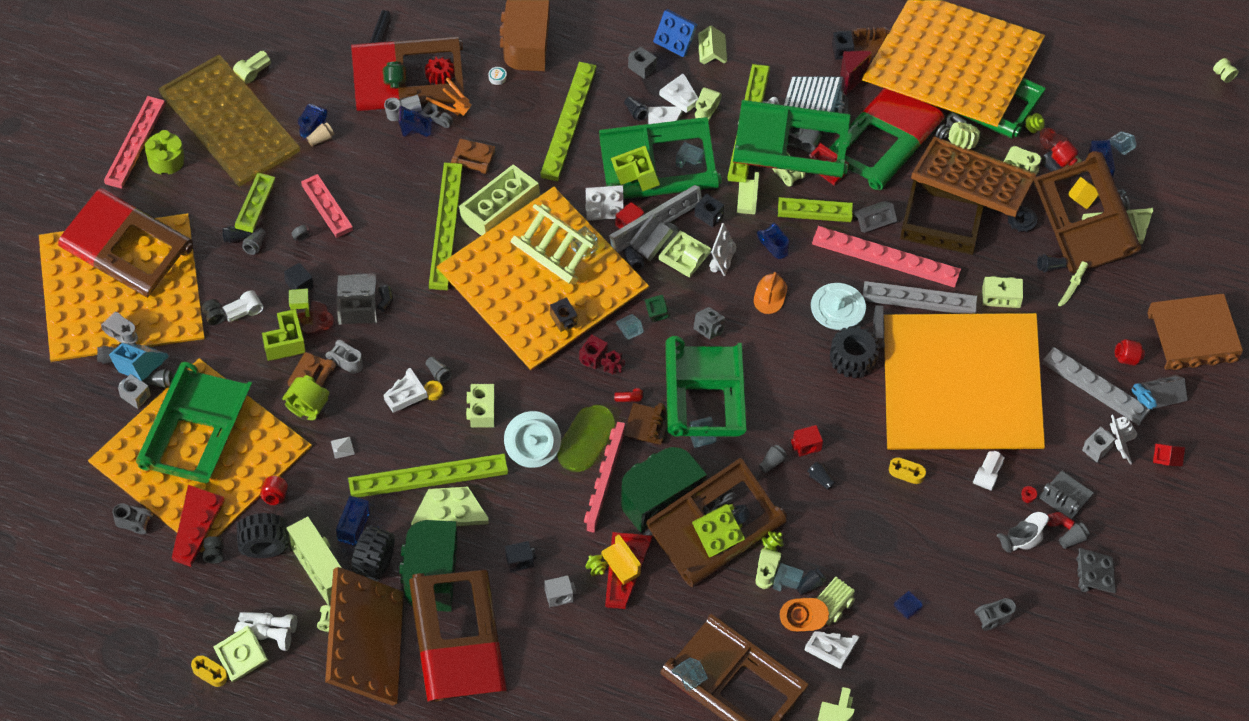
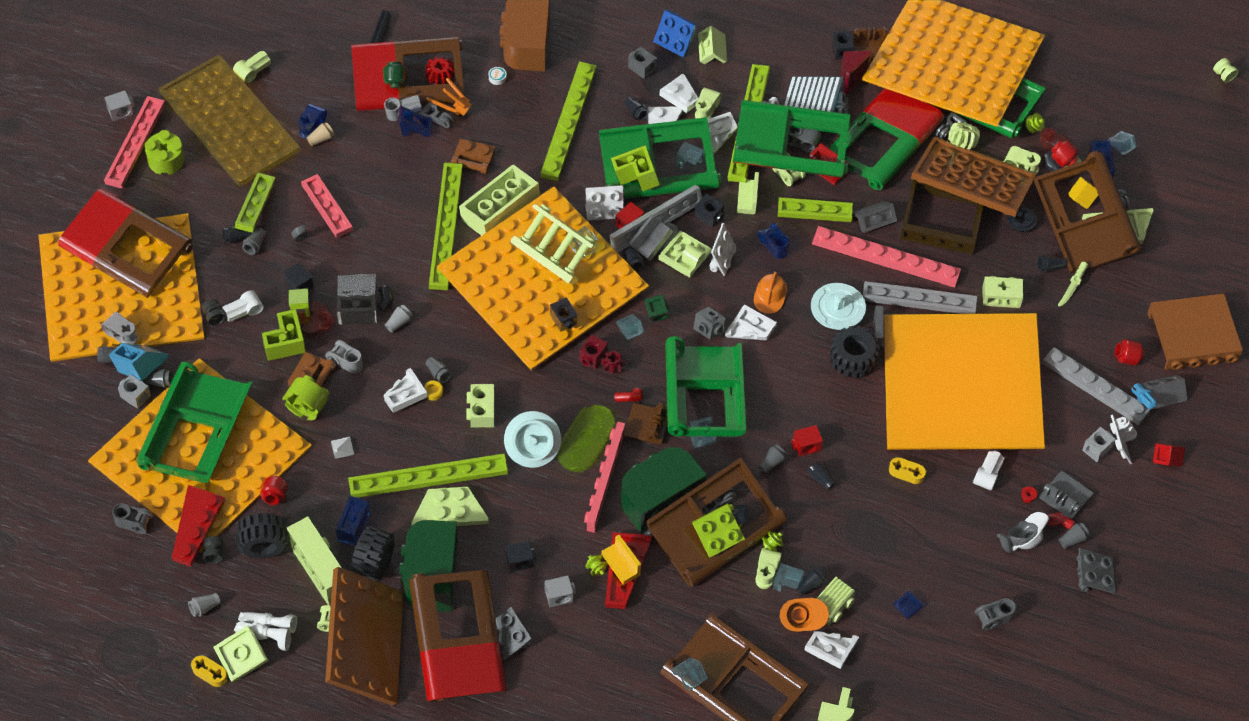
none -> light grey brick [104,91,135,121]
none -> light grey cone [188,593,220,617]
none -> light grey cone [385,305,413,333]
none -> dark grey hinge [486,607,532,662]
none -> white wing [708,112,738,155]
none -> white wing [725,305,777,340]

